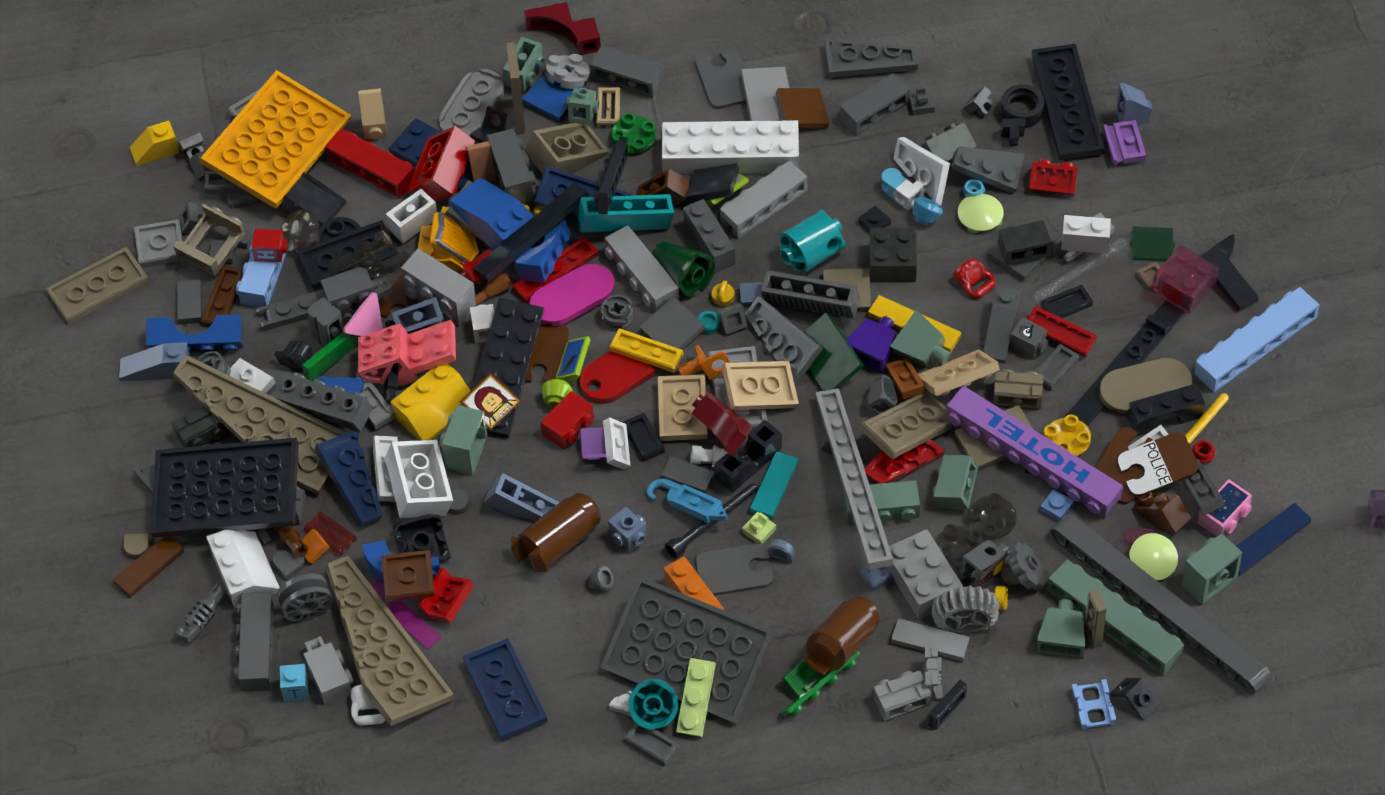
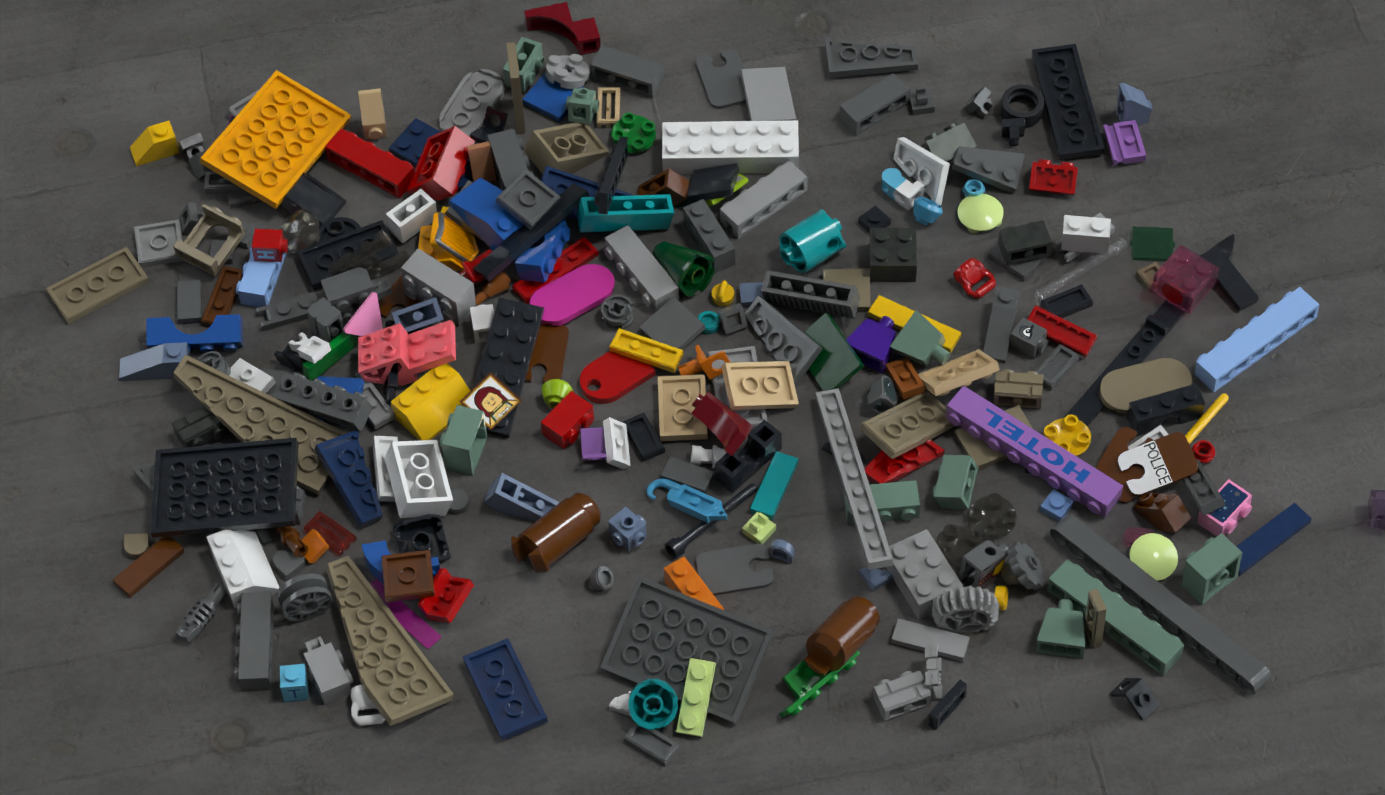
slope [556,336,591,386] -> none
reddish brown tile [776,88,830,128] -> none
light blue piece [1072,679,1116,730] -> none
none -> white plate [288,332,331,364]
none -> dark grey tile [495,169,561,230]

